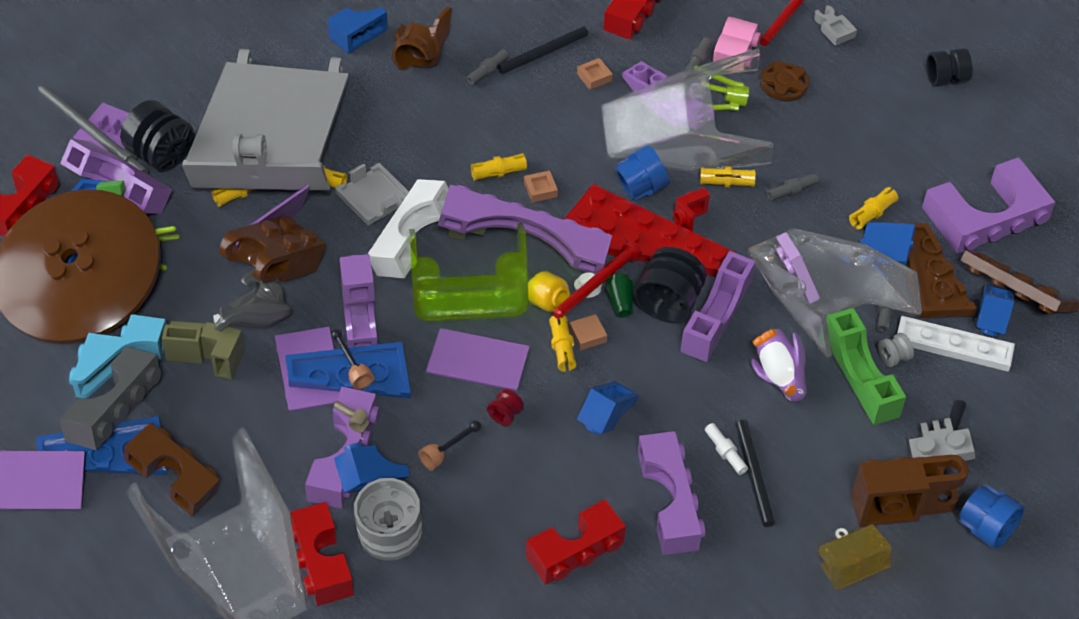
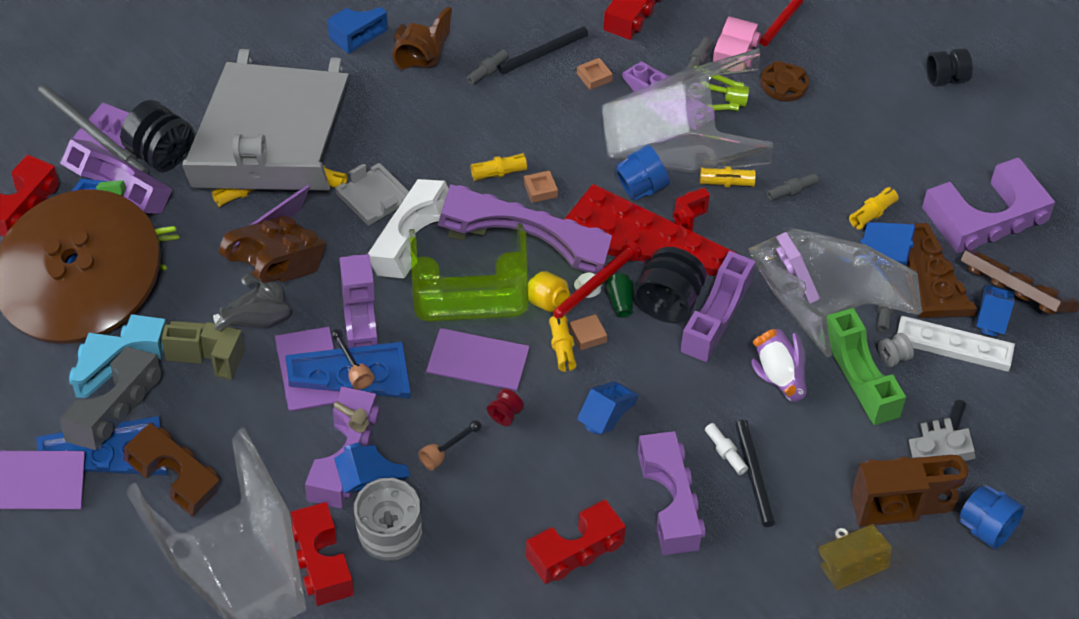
light grey plate [814,5,857,46] -> none

